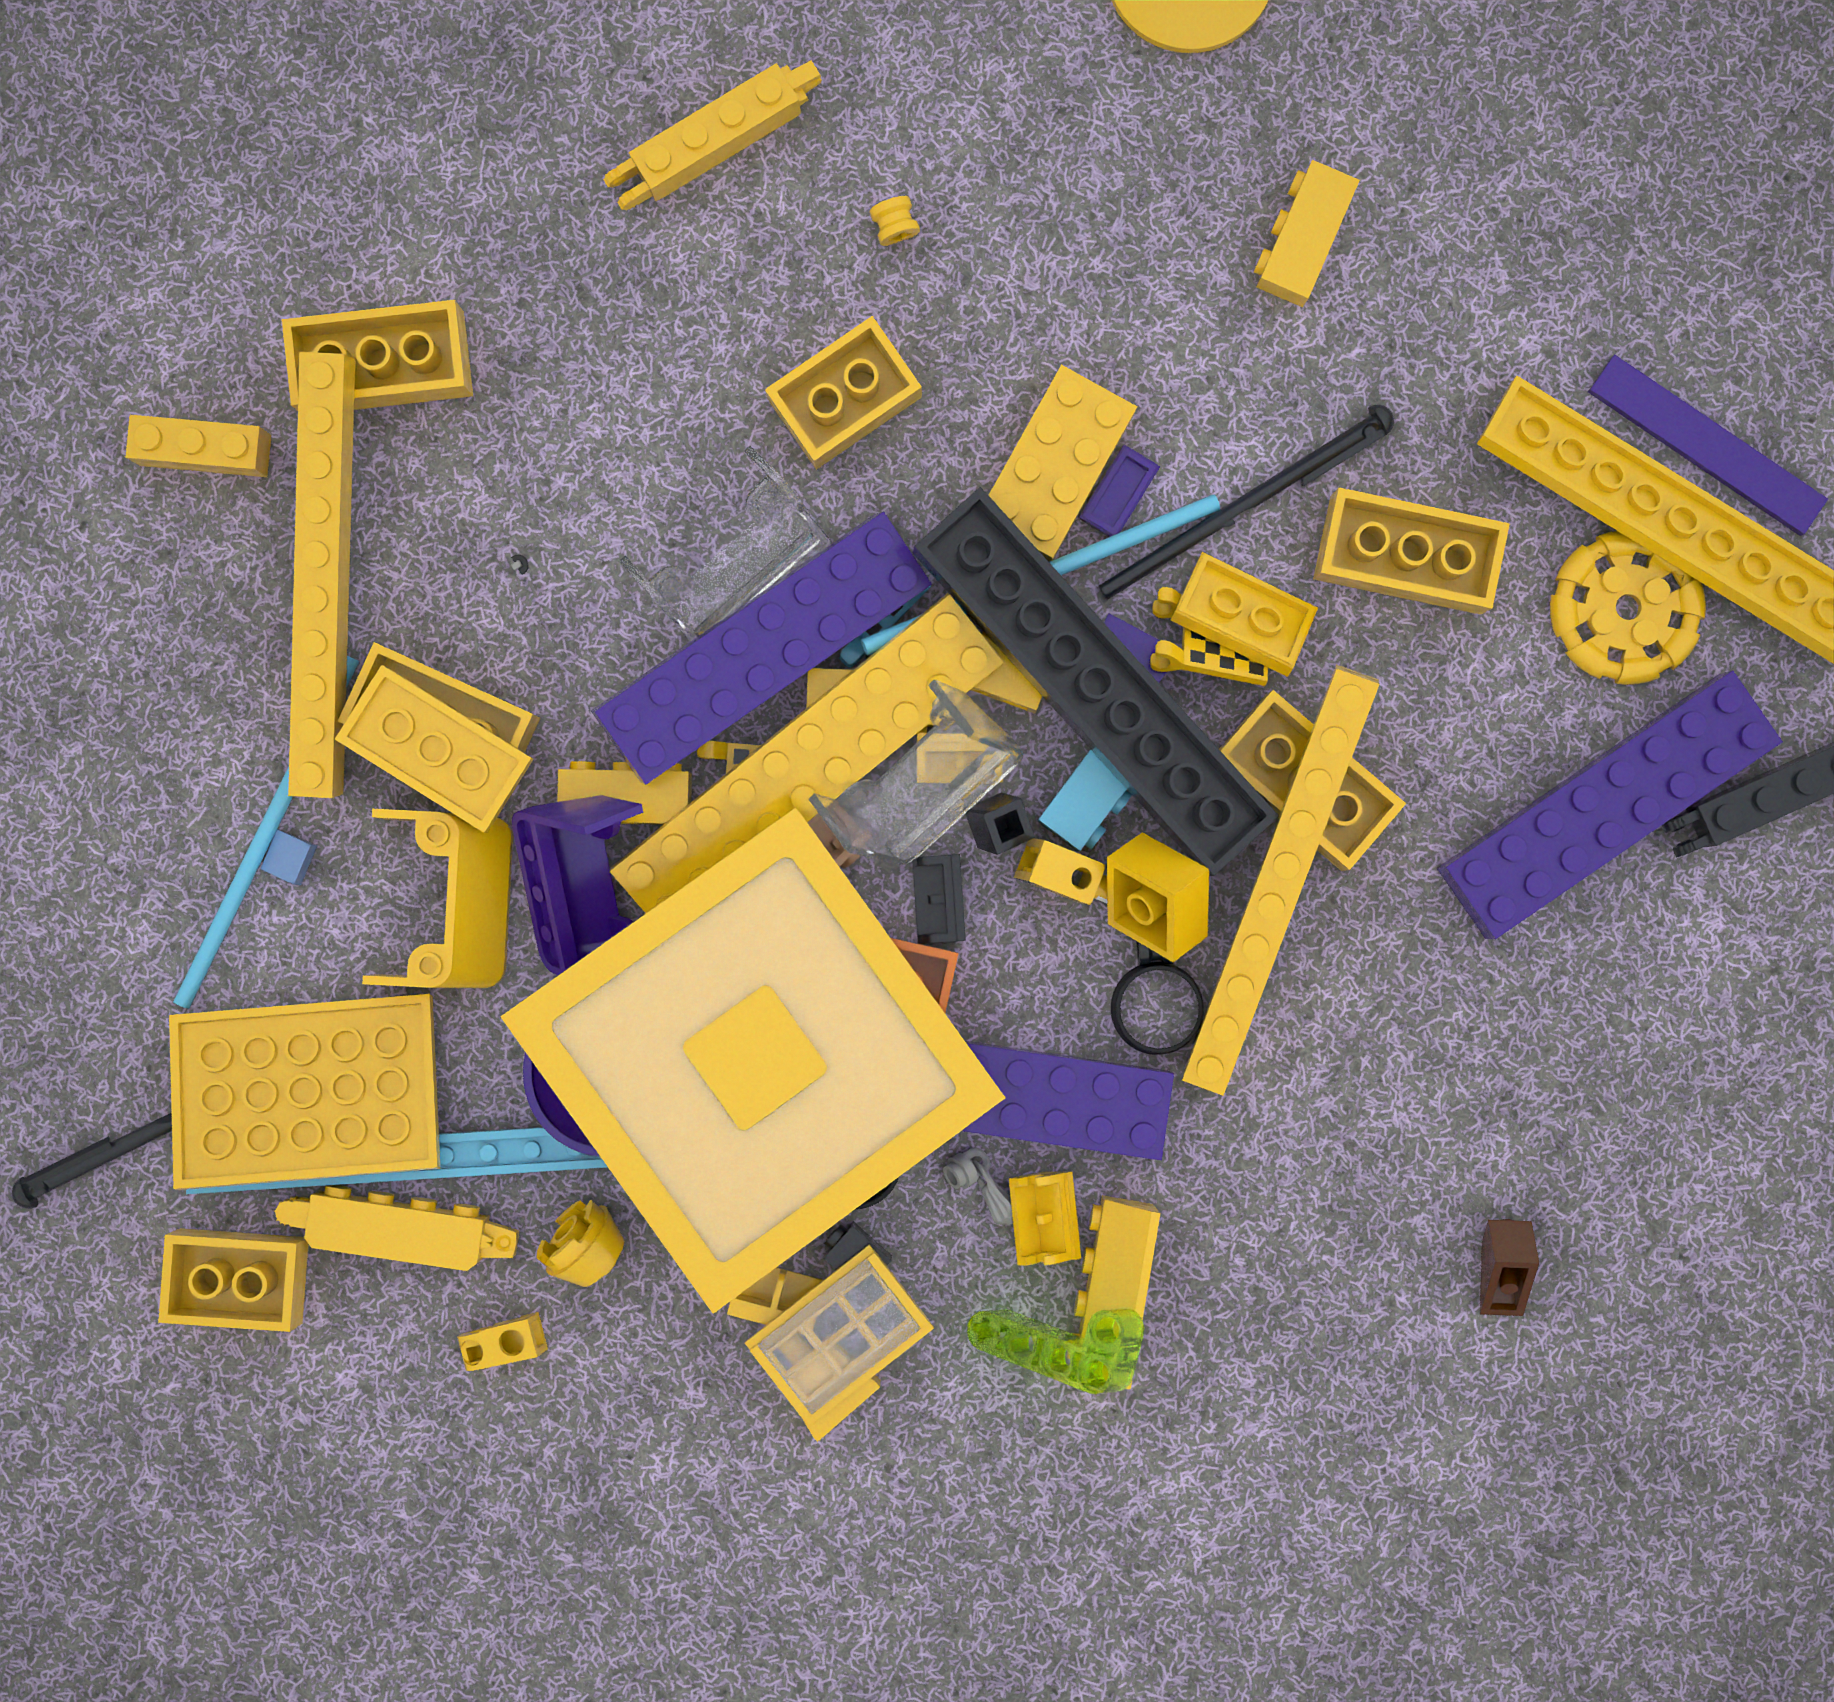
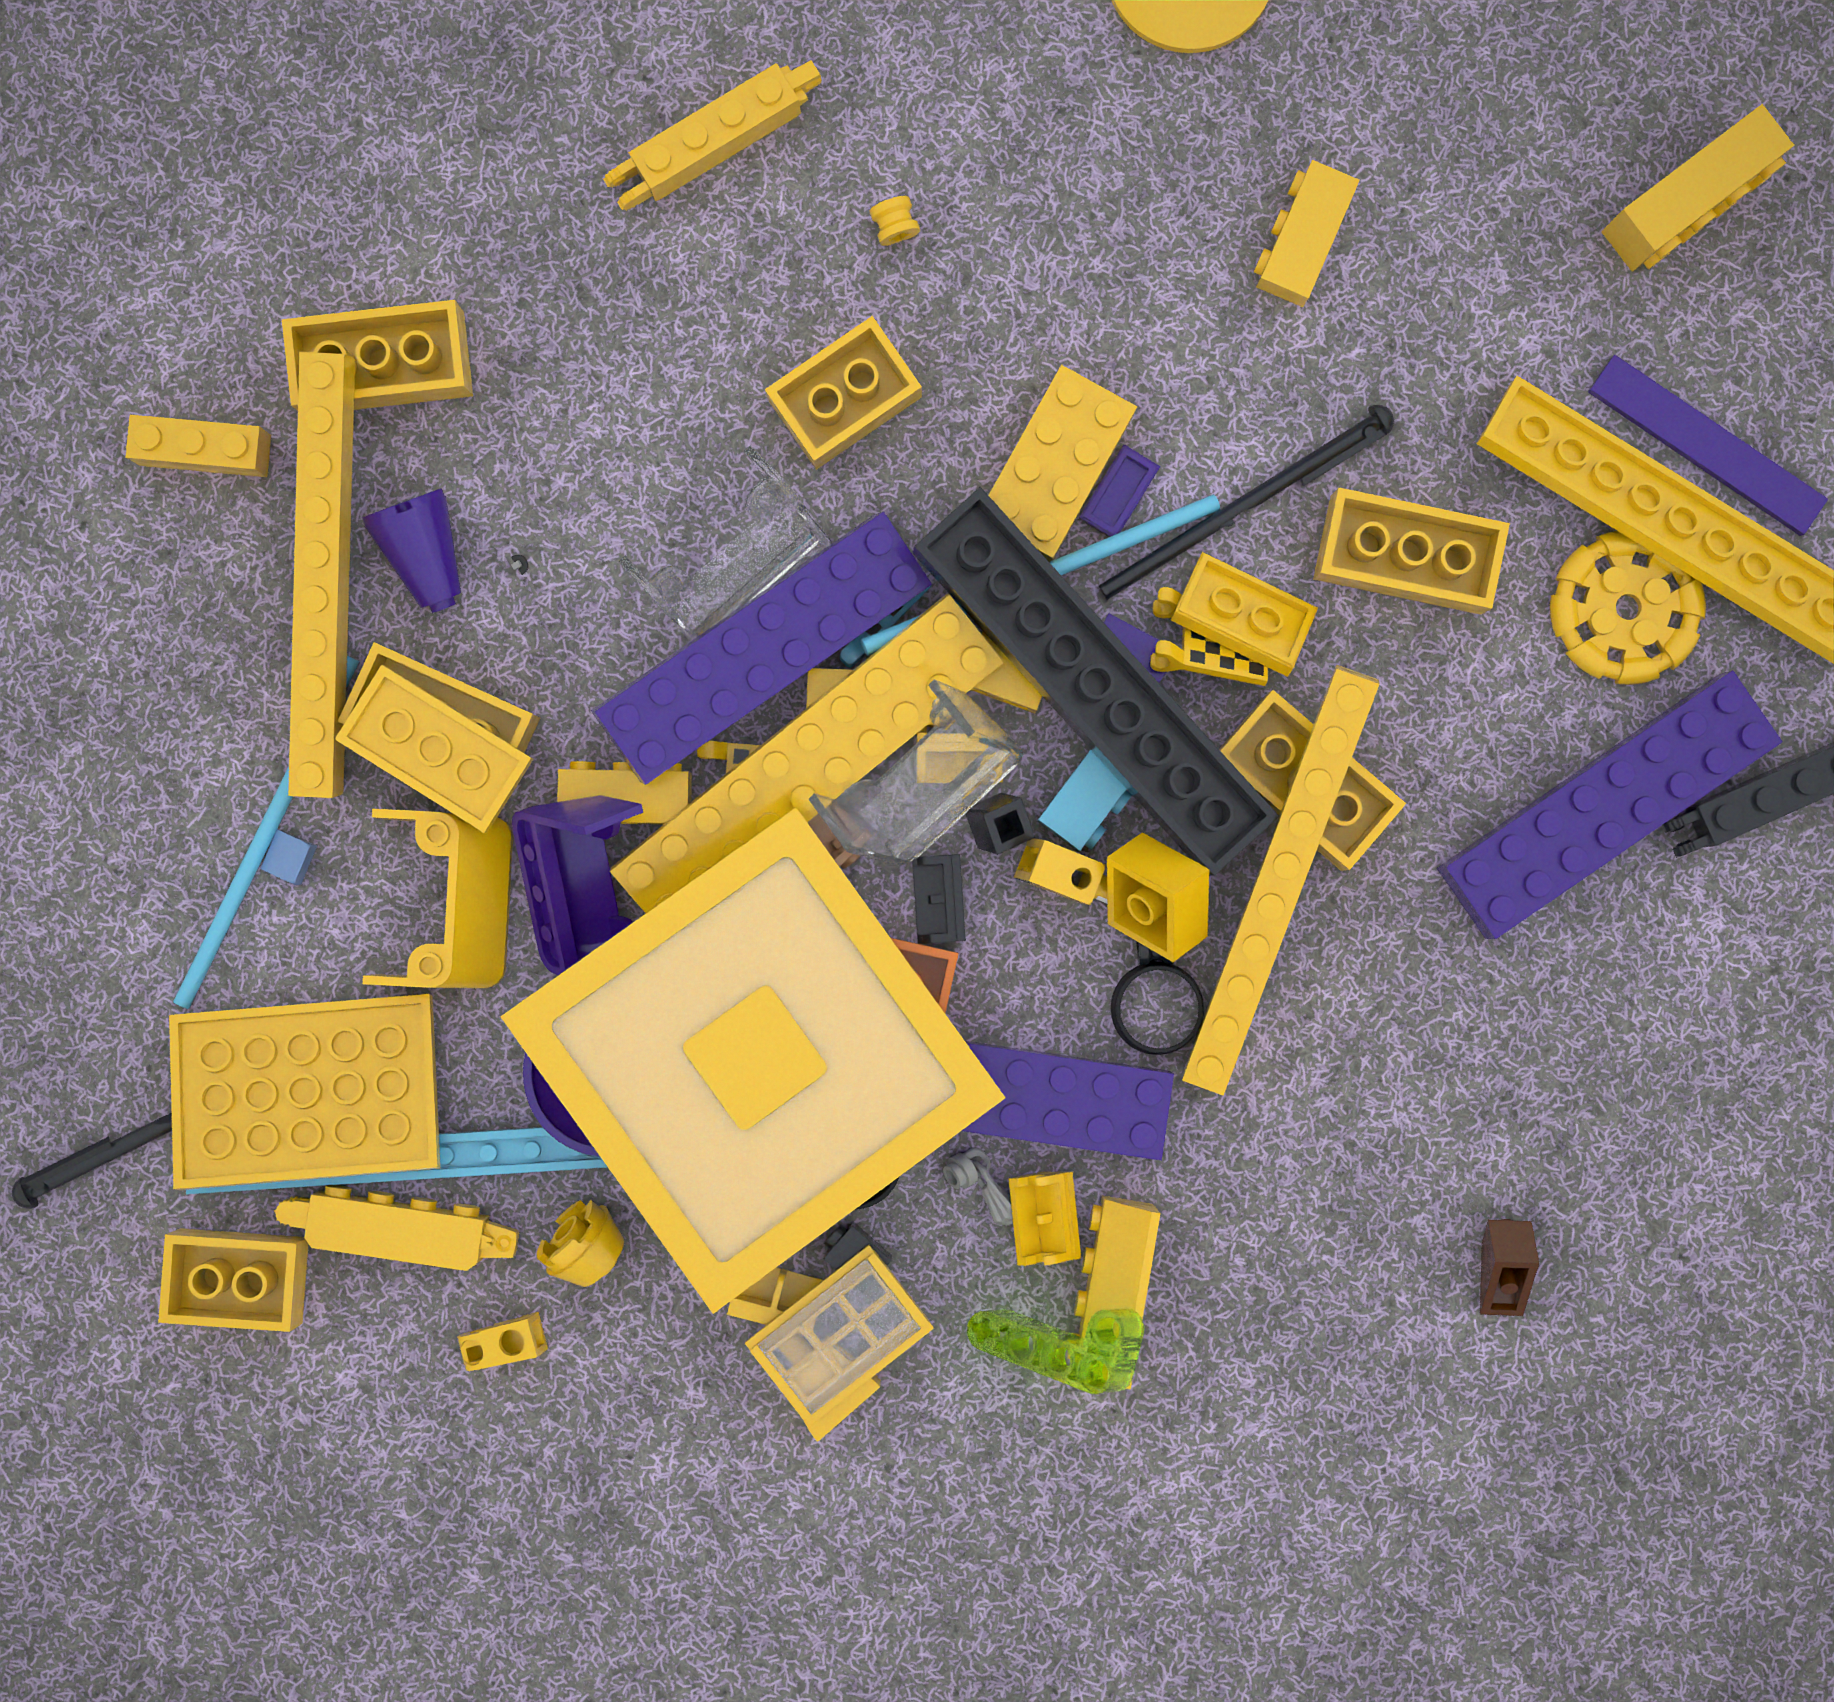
none -> dark purple cone [362,488,461,613]
none -> yellow brick [1601,104,1794,272]

